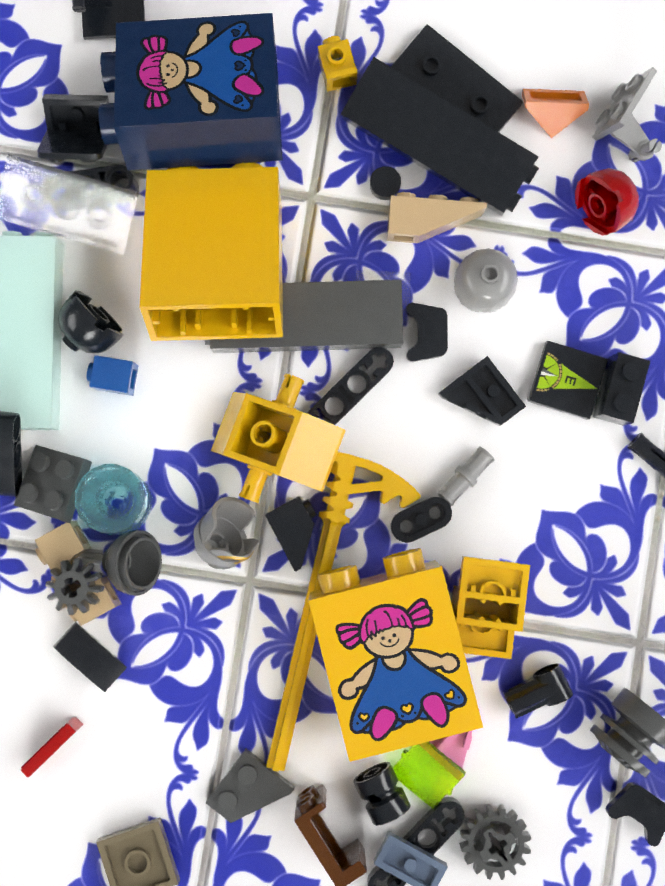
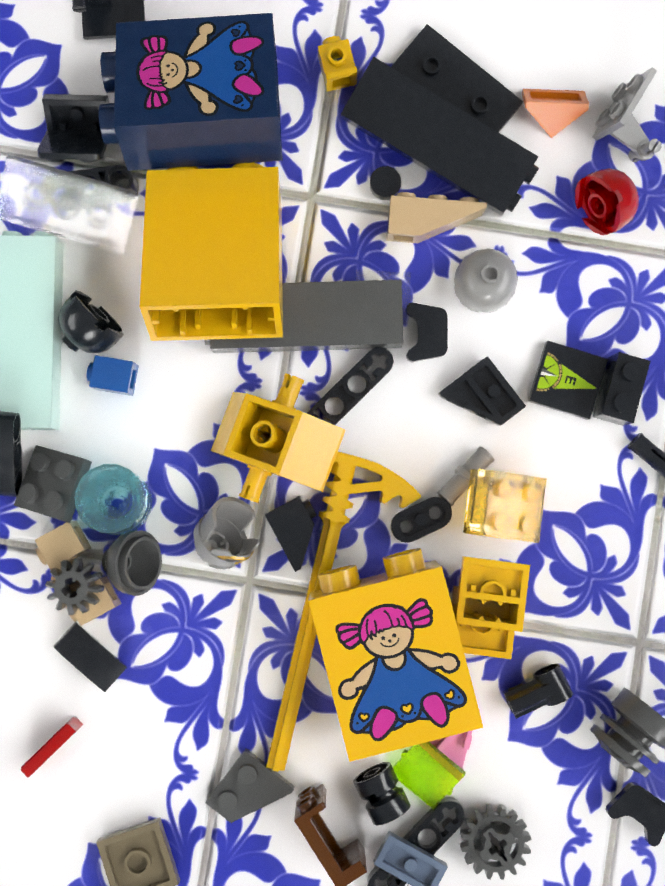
none -> clear yellow piece [463,469,547,543]

